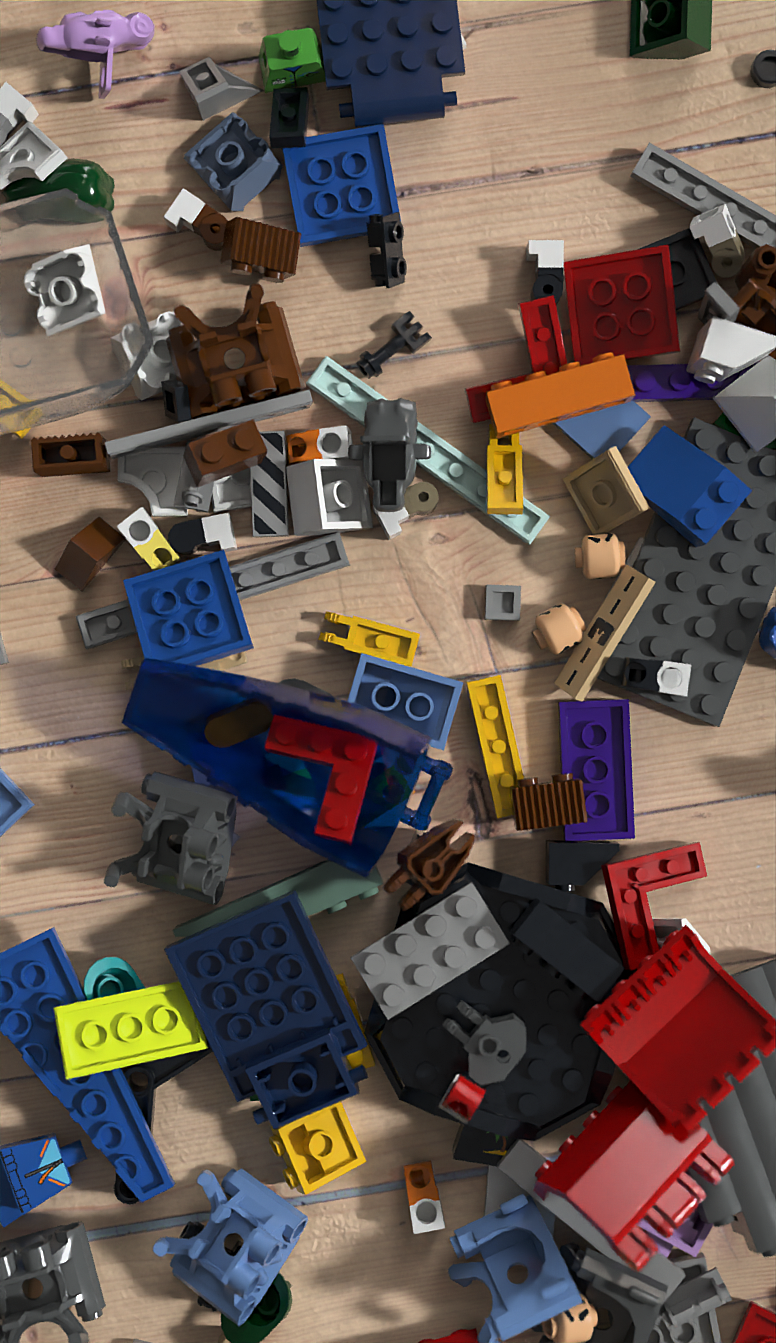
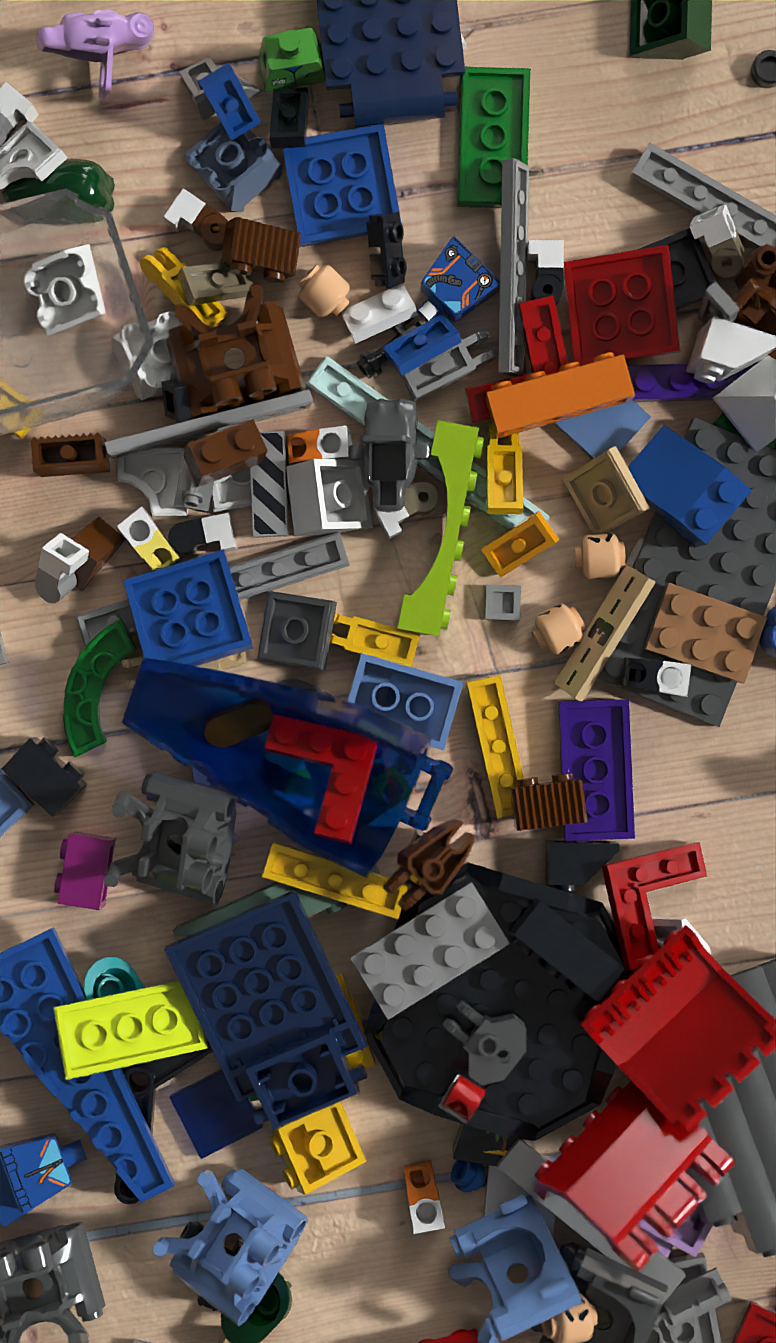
none -> black brick [1,737,87,817]
none -> white leg [35,533,89,603]
none -> magenta brick [54,831,116,910]
none -> green tile [63,618,137,758]
none -> yellow hinge [139,247,229,327]
none -> clear blue tile [169,1069,264,1159]
none -> dark tan plate [177,262,253,306]
none -> blue plate [198,63,261,141]
none -> dark grey tile [257,591,337,671]
none -> yellow plate [262,842,409,919]
none -> light nougat head [298,265,350,317]
none -> white plate [341,283,418,344]
none -> blue plate [383,313,462,376]
none -> lime arch [397,420,484,636]
none -> light grey hinge [402,329,499,402]
none -> blue torso [416,236,500,323]
none -> blue plate [451,1160,487,1193]
none -> green tile [457,67,531,208]
none -> light orange plate [481,511,559,578]
none -> light grey tile [498,158,529,376]
none -> medium nougat plate [643,583,767,684]

